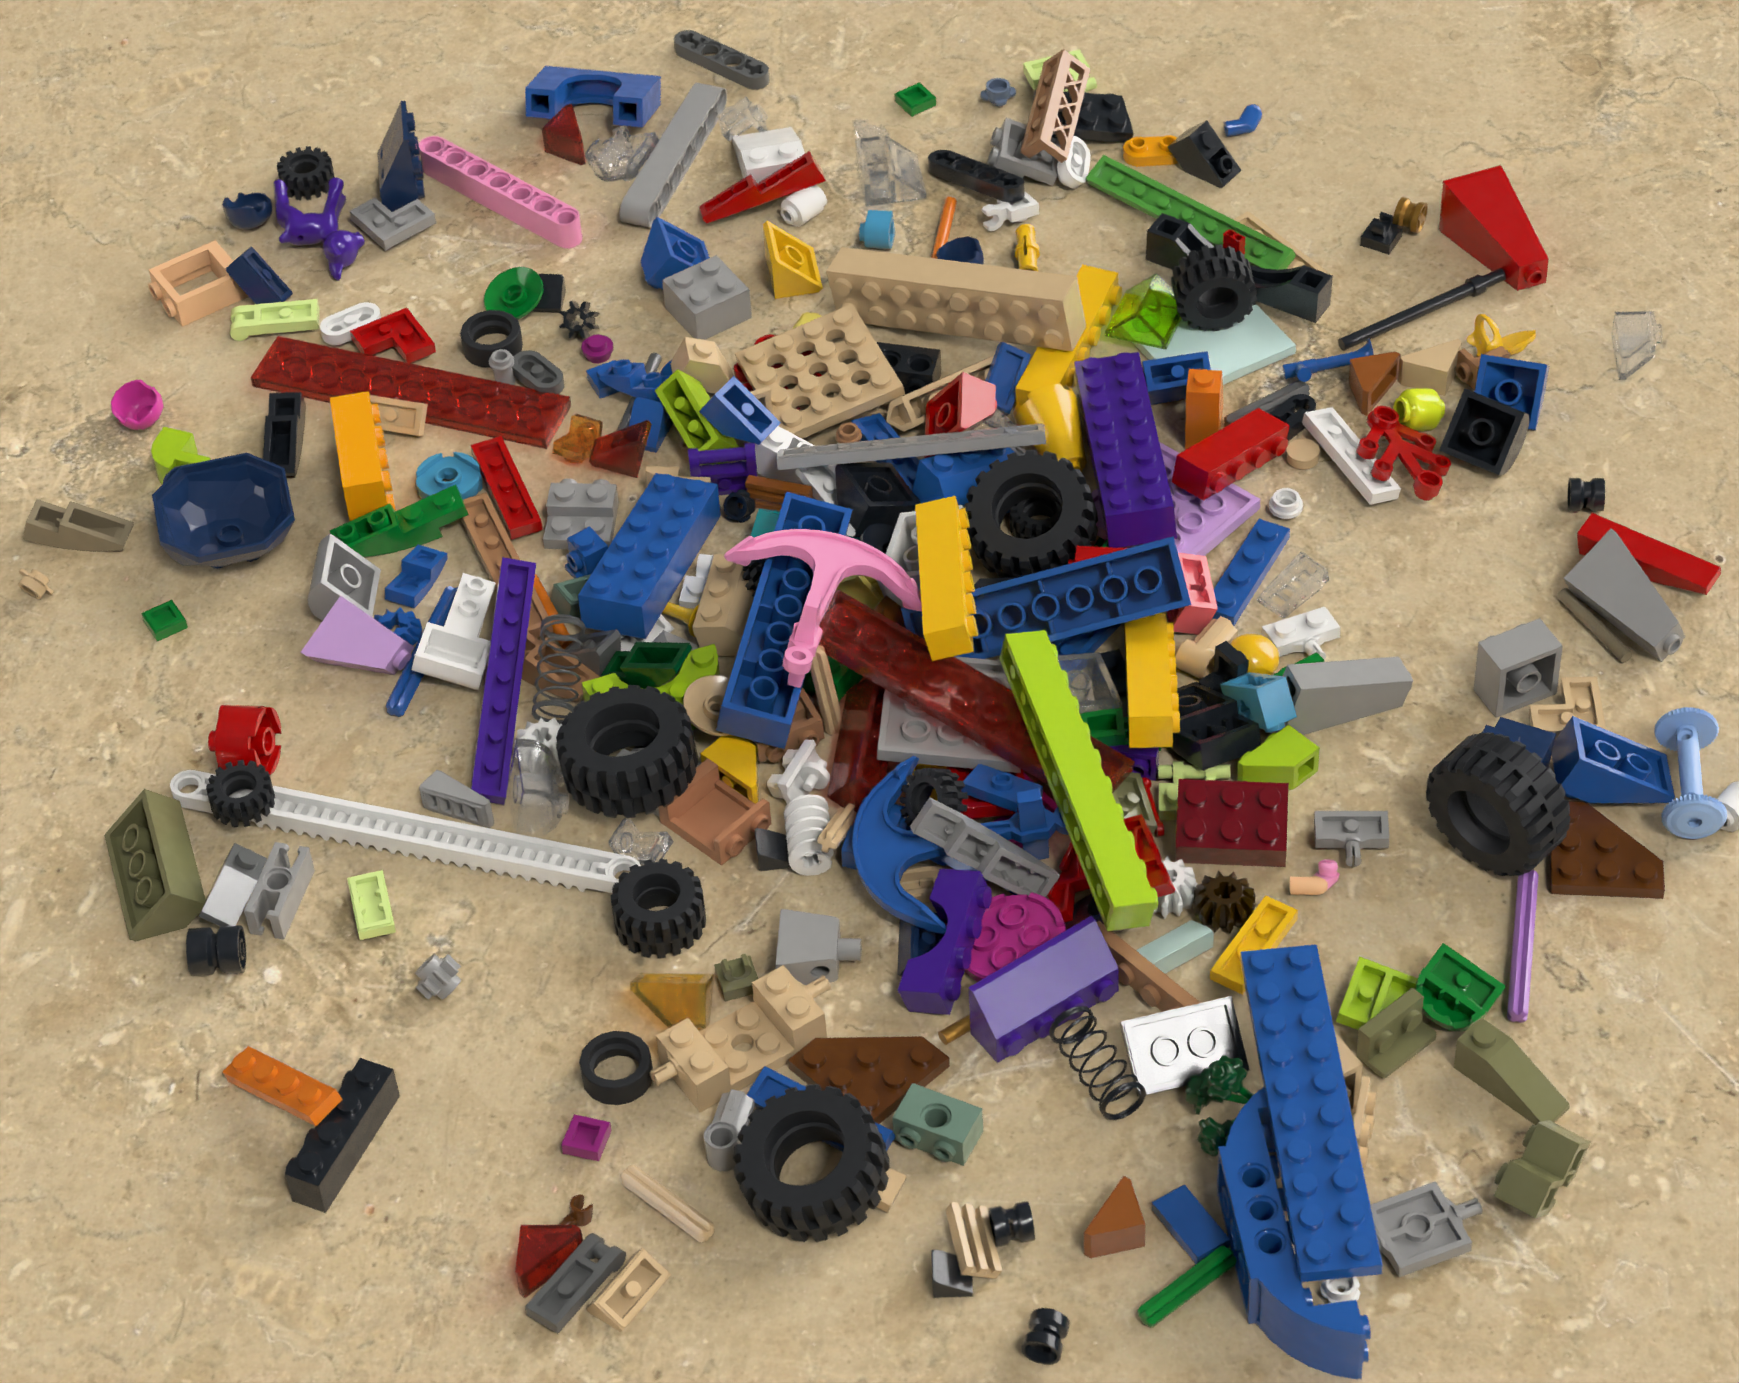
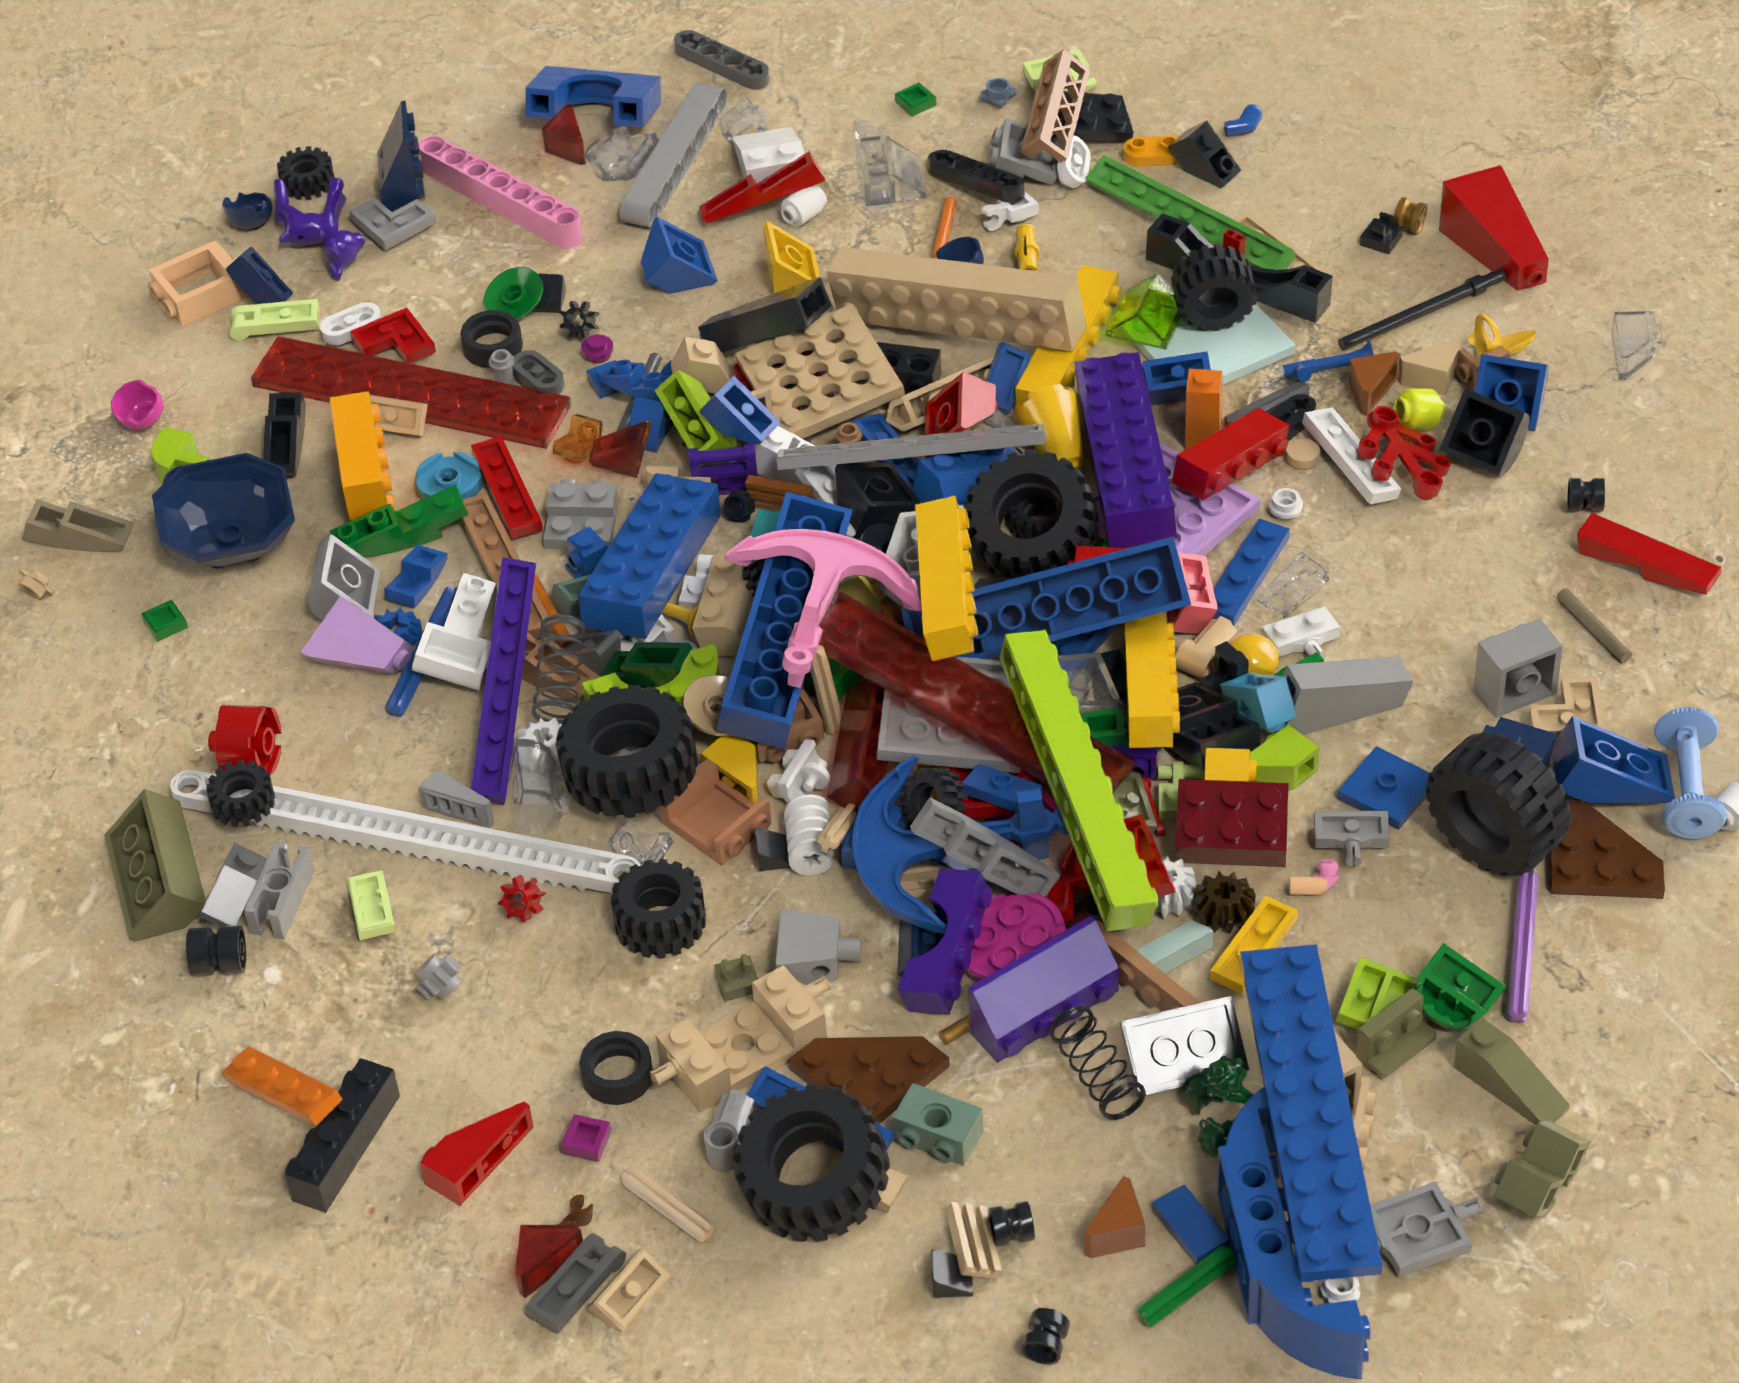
clear yellow slope [630,973,714,1031] -> none
light grey brick [662,255,752,340] -> none
dark azure plate [859,210,895,249] -> none
light grey slope [1564,529,1685,662] -> none
none -> red slope [420,1101,534,1206]
none -> red gear [498,875,546,922]
none -> black slope [698,277,832,353]
none -> yellow brick [1205,748,1257,782]
none -> blue plate [1337,746,1430,830]

